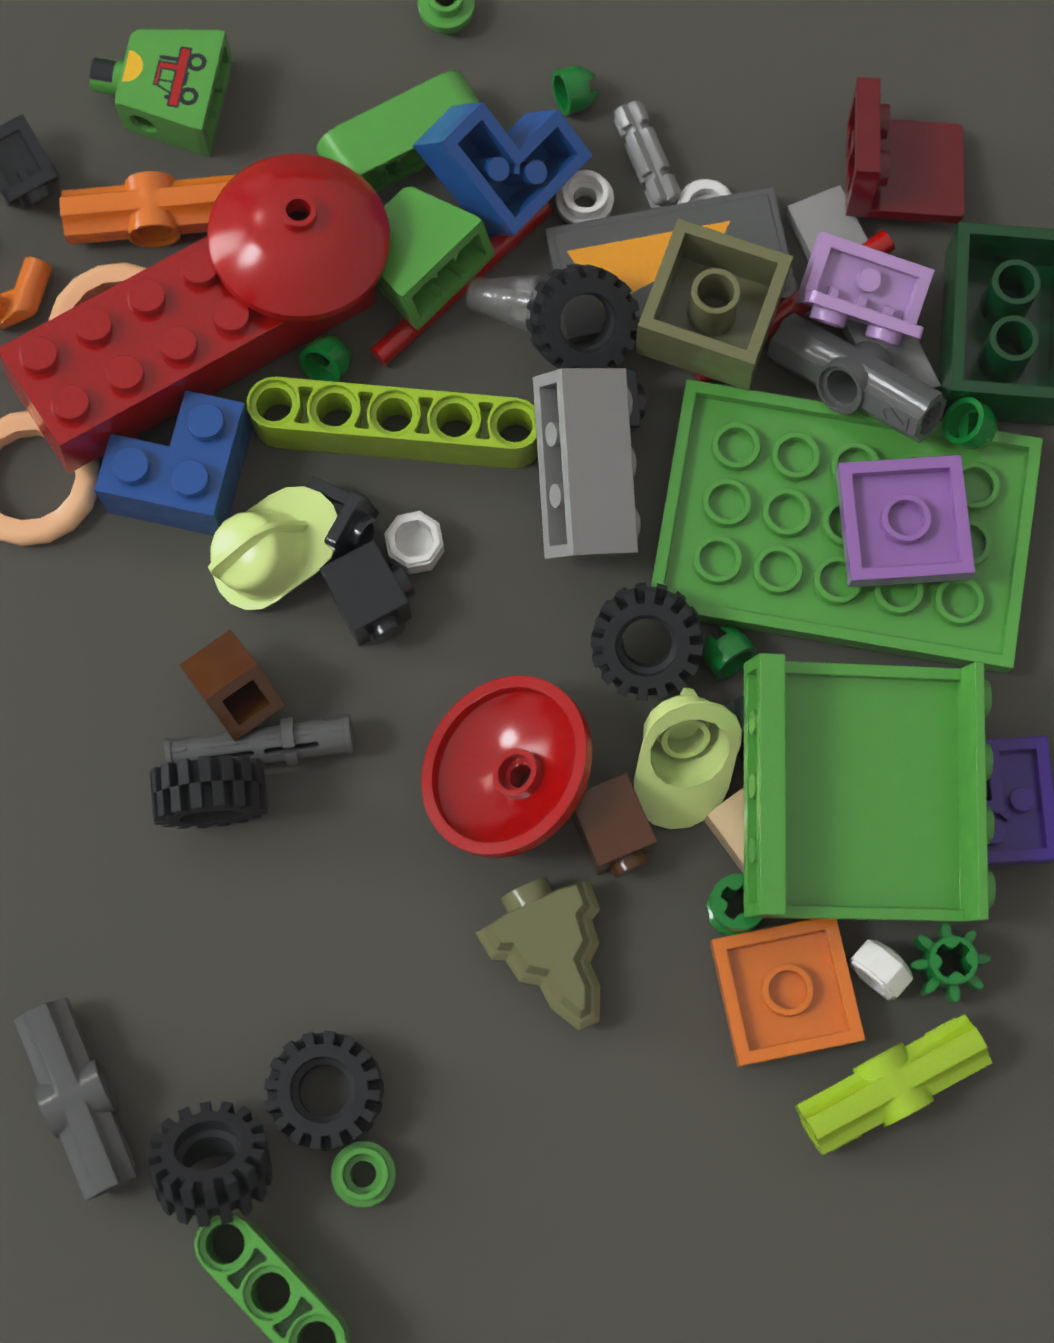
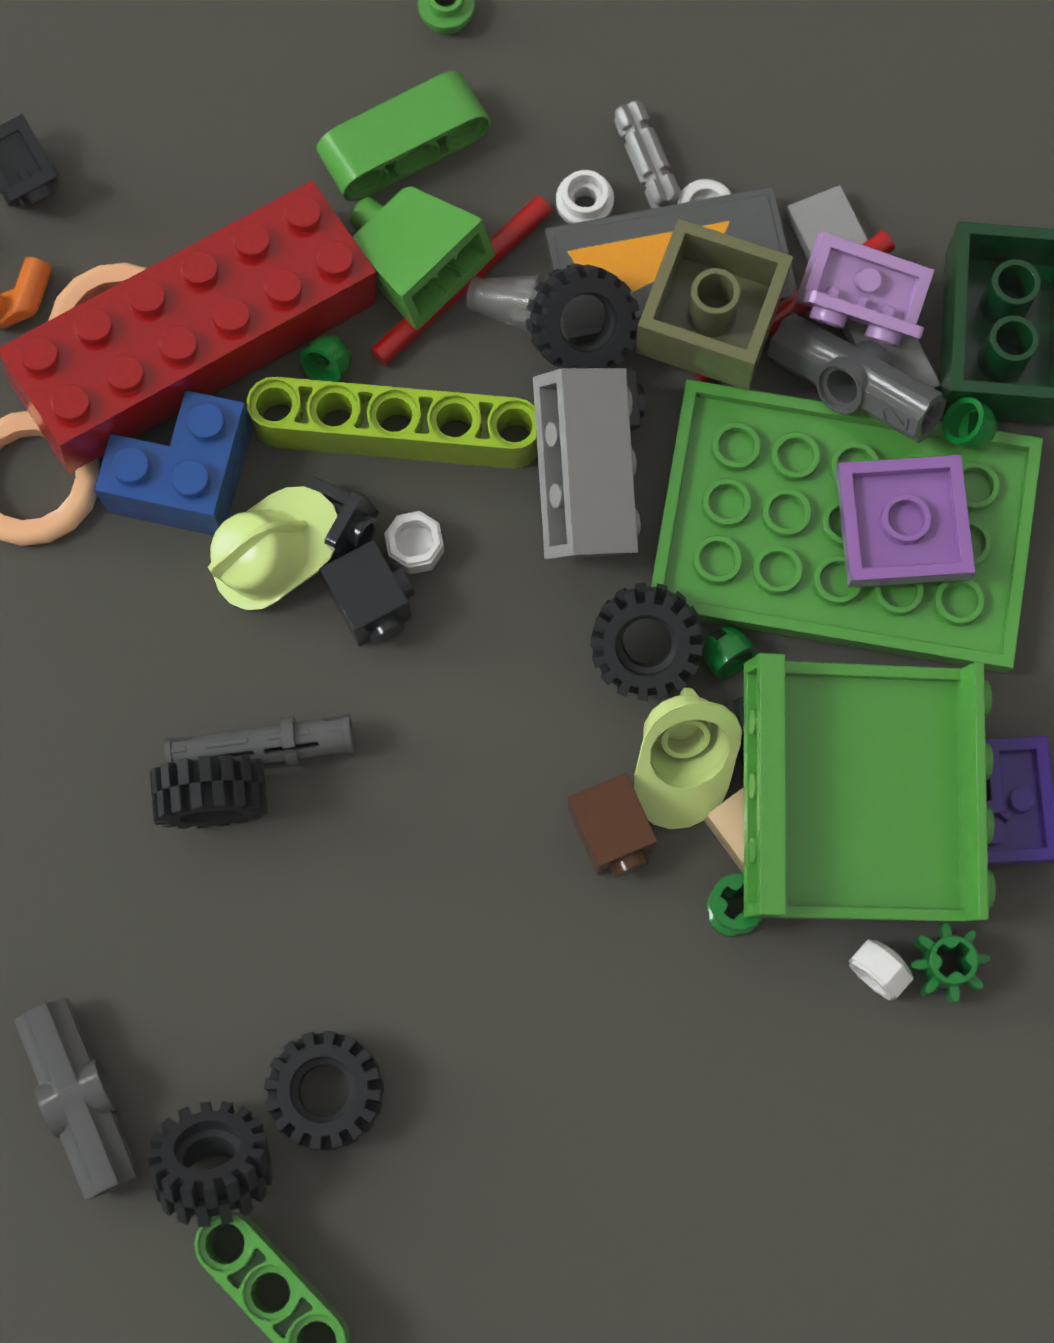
orange piece [60,171,235,248] -> none
bright green torso [89,29,233,157] -> none
reddish brown brick [179,630,285,741] -> none
red dish [207,153,390,322] -> none
bright green plate [331,1141,396,1207] -> none
blue brick [412,102,593,235] -> none
red dish [421,675,592,858] -> none
olive rock [475,877,600,1031] -> none
green hinge [552,65,599,116] -> none
orange plate [710,919,865,1068] -> none
lime piece [795,1014,993,1155] -> none
dark red bracket [846,77,965,224] -> none

